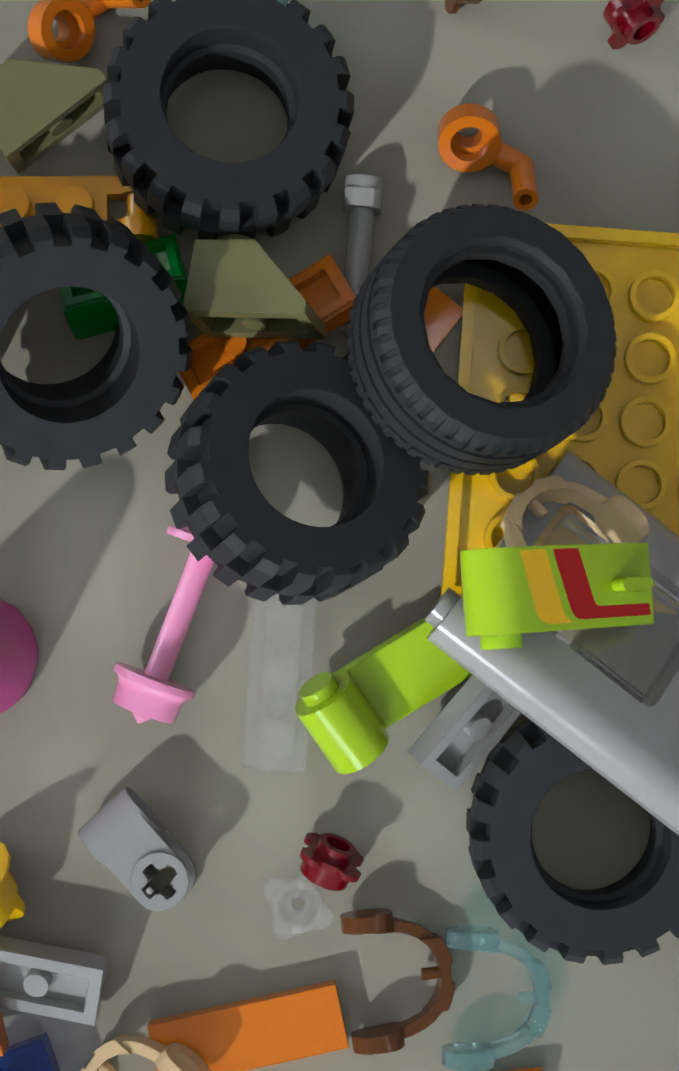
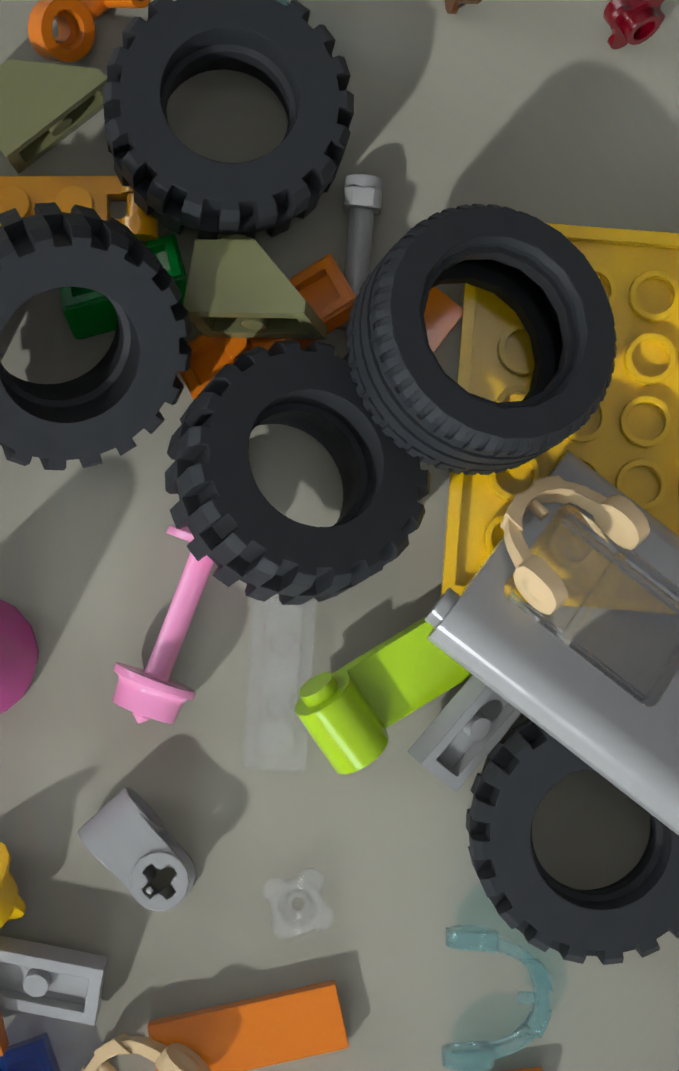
dark red plate [300,832,364,891] -> none
reddish brown piece [340,908,455,1055] -> none
orange plate [437,103,538,211] -> none
lime door [460,542,654,650] -> none

